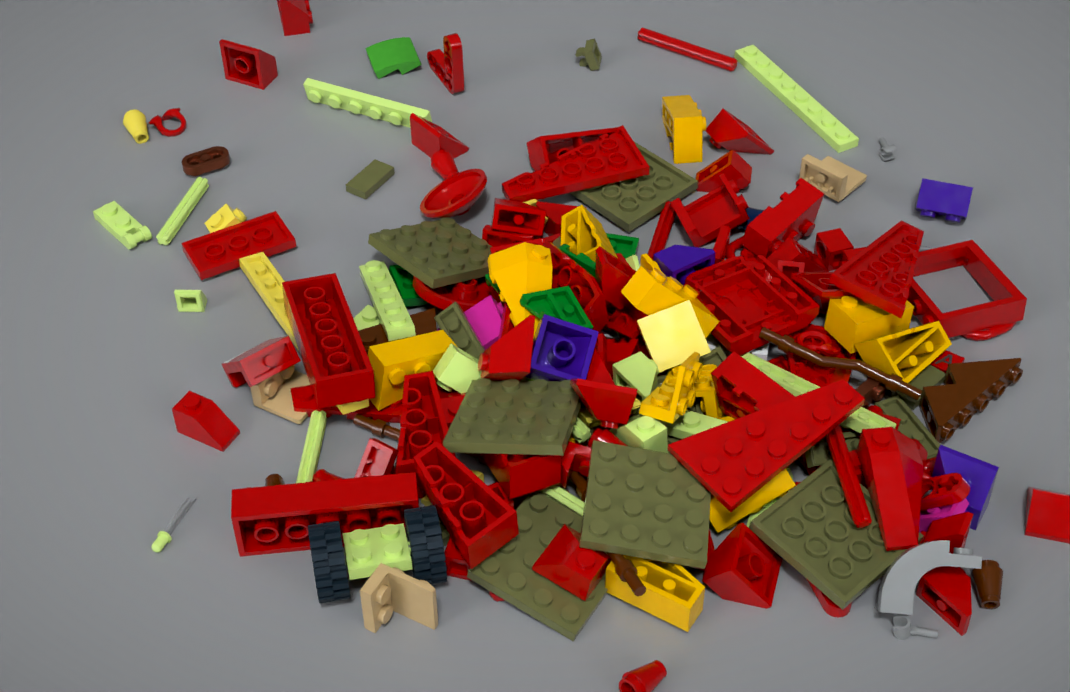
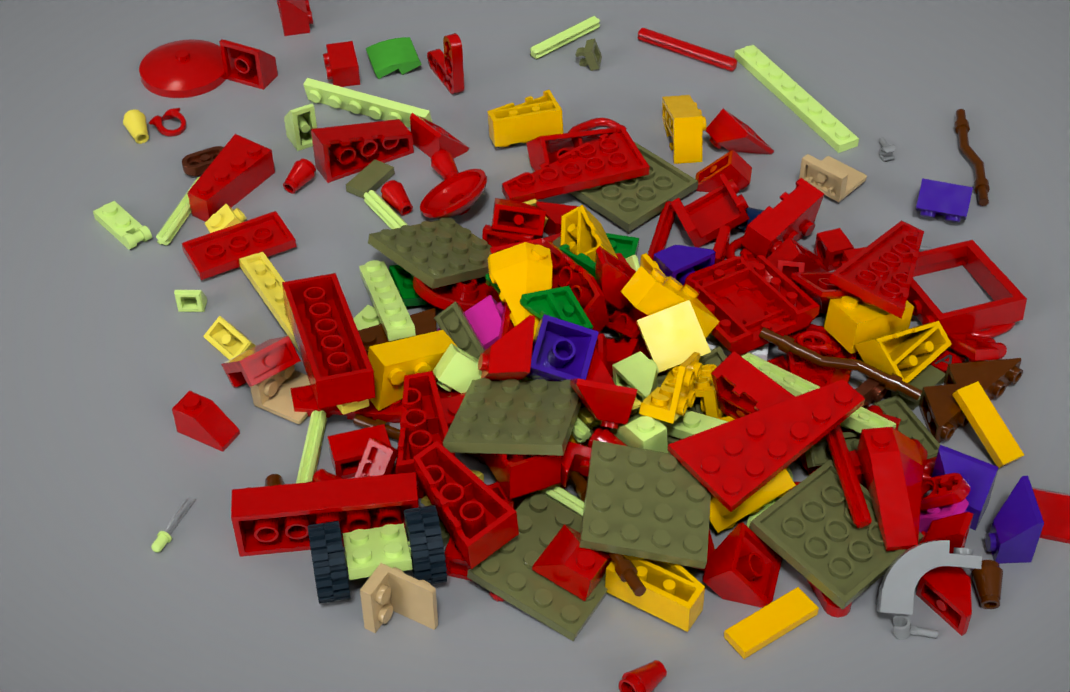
none -> red dish [139,39,226,98]
none -> red wedge [187,134,275,222]
none -> light yellow slope [203,316,257,360]
none -> red cone [283,158,316,194]
none -> yellowish green slope [284,104,317,151]
none -> red wedge [311,119,414,183]
none -> red brick [323,41,360,87]
none -> red brick [328,424,394,479]
none -> yellowish green axle [364,190,408,229]
none -> red cone [381,180,413,216]
none -> yellow wedge [487,90,563,147]
none -> yellowish green axle [530,16,600,59]
none -> red animal [568,118,627,133]
none -> yellow tile [724,587,819,659]
none -> red hinge [946,333,1007,362]
none -> yellow tile [952,381,1024,468]
none -> reddish brown bar [955,109,990,206]
none -> dark purple slope [985,476,1044,564]

